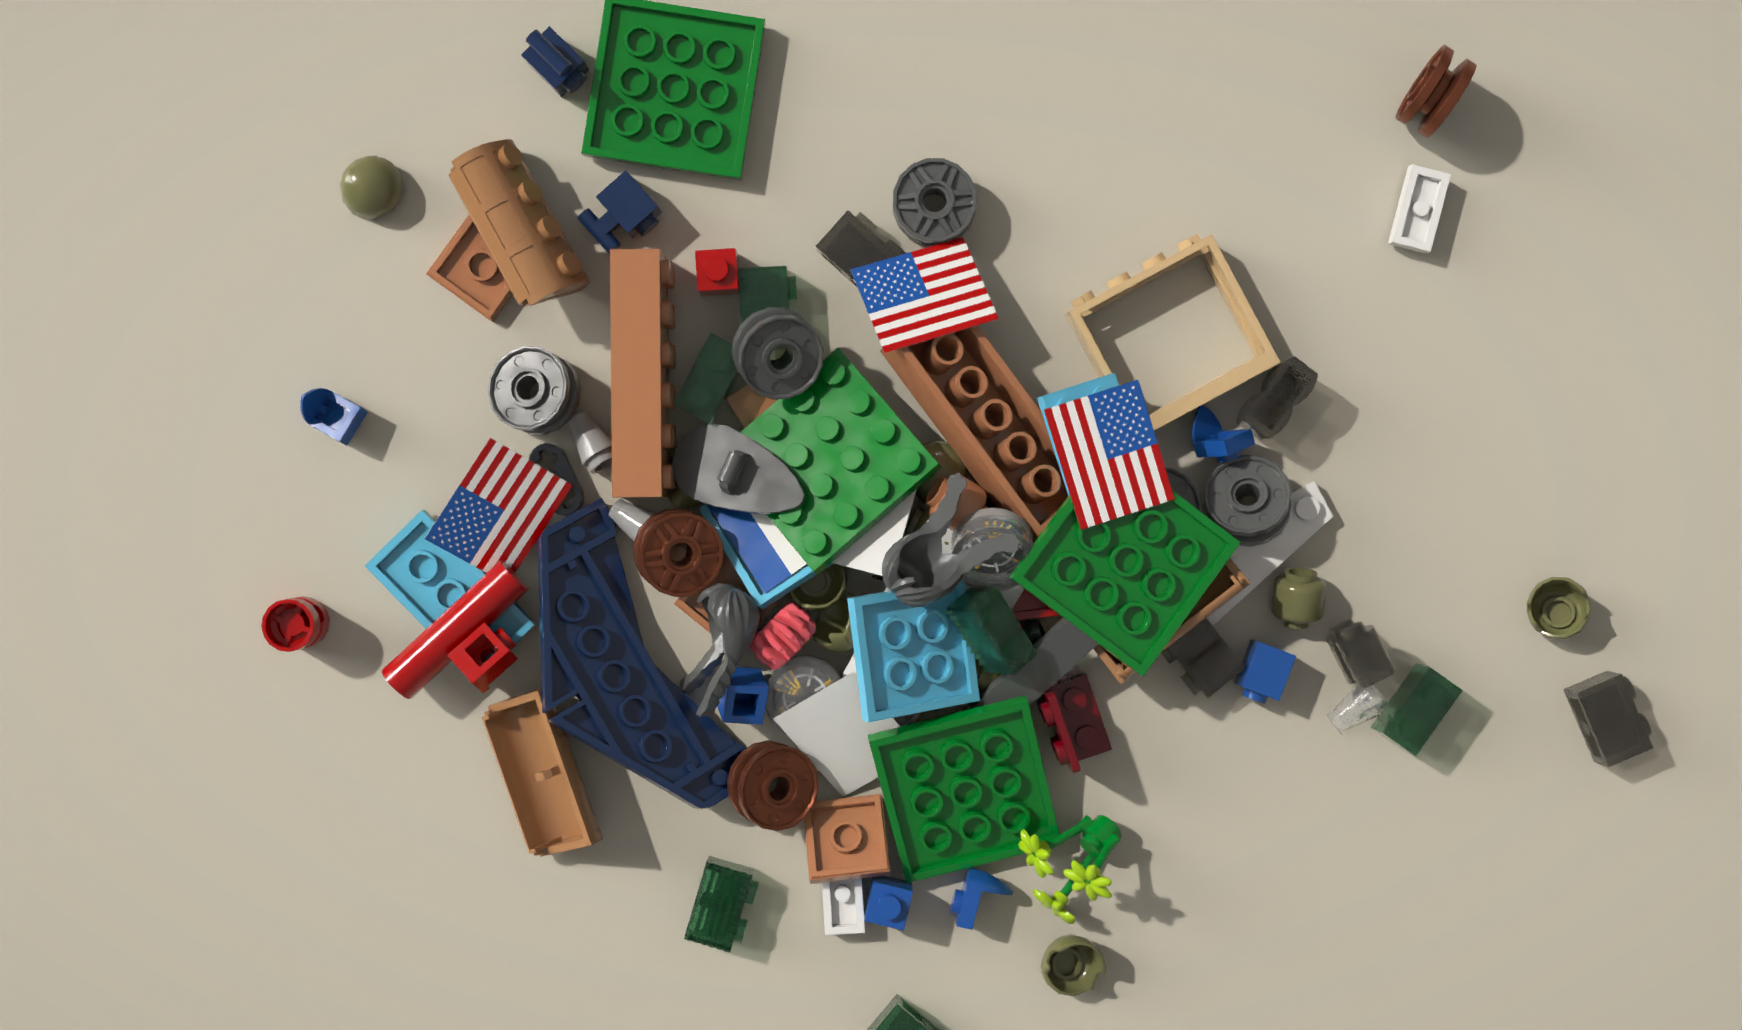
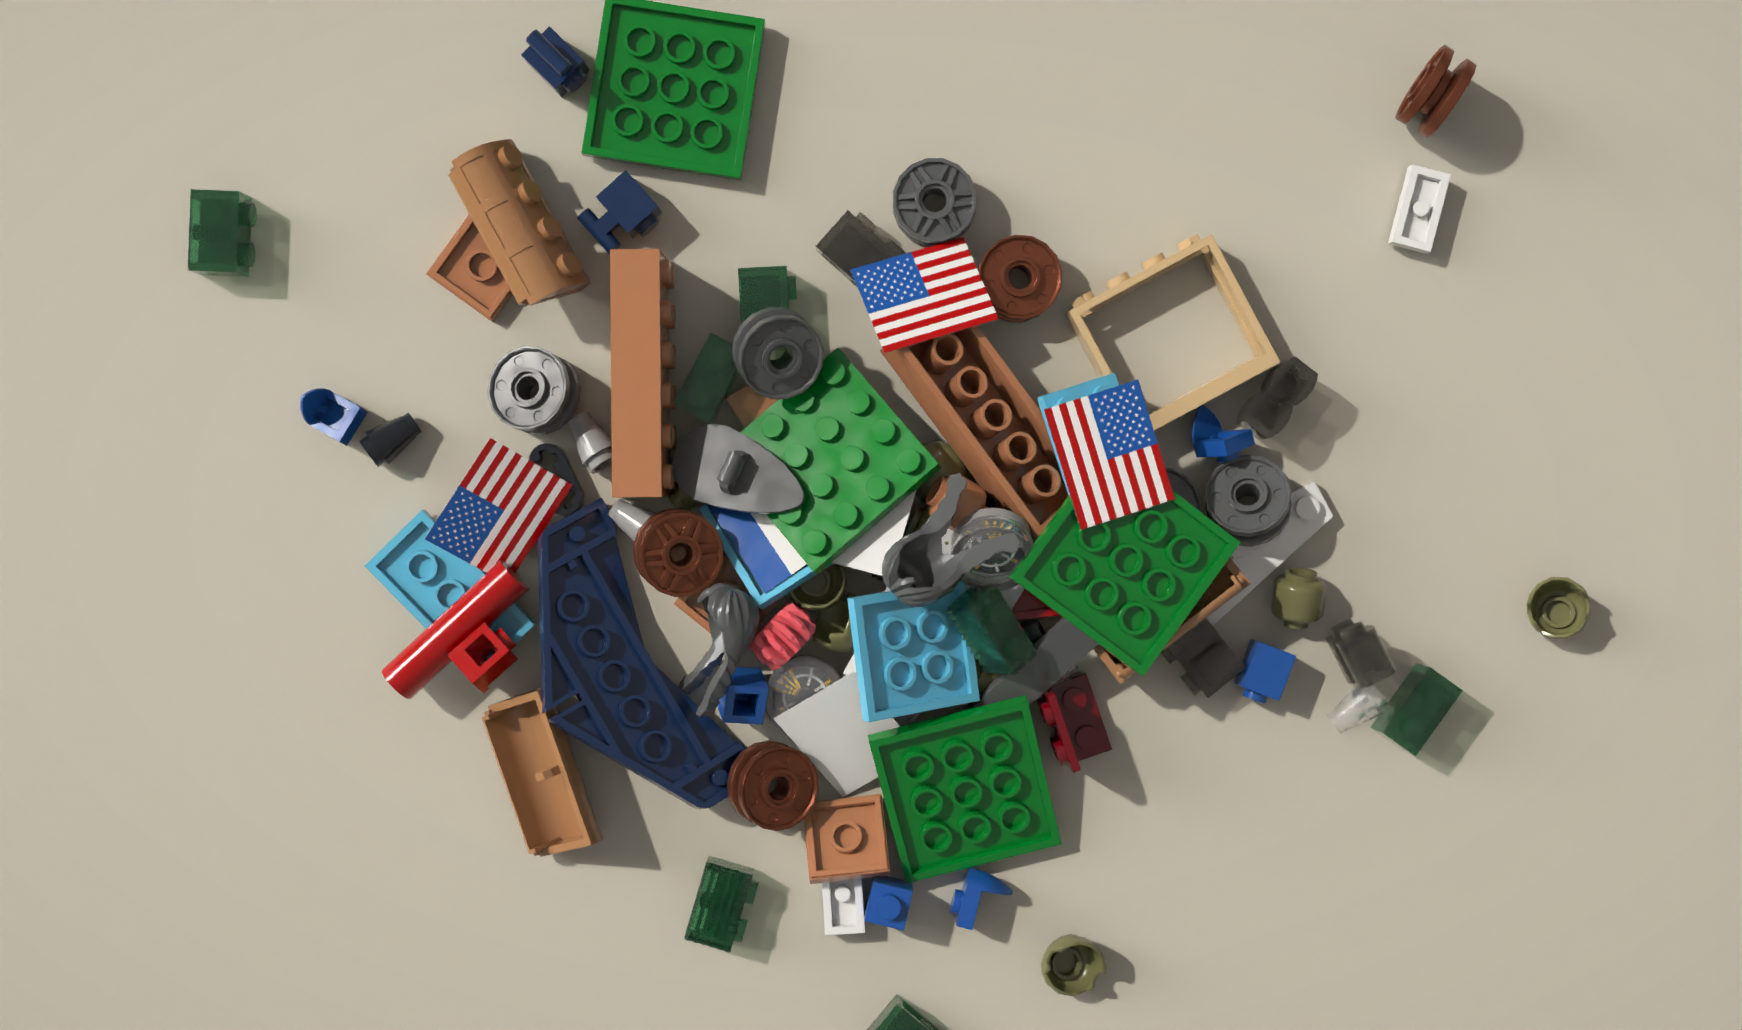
red wheel [261,596,330,652] -> none
olive hair [340,156,403,220] -> none
red brick [695,248,741,296] -> none
plant [1018,815,1122,924] -> none
clear smoke brick [1563,671,1653,767] -> none
none -> clear green brick [188,189,257,277]
none -> black cone [359,412,422,467]
none -> copper wheel [977,235,1062,323]

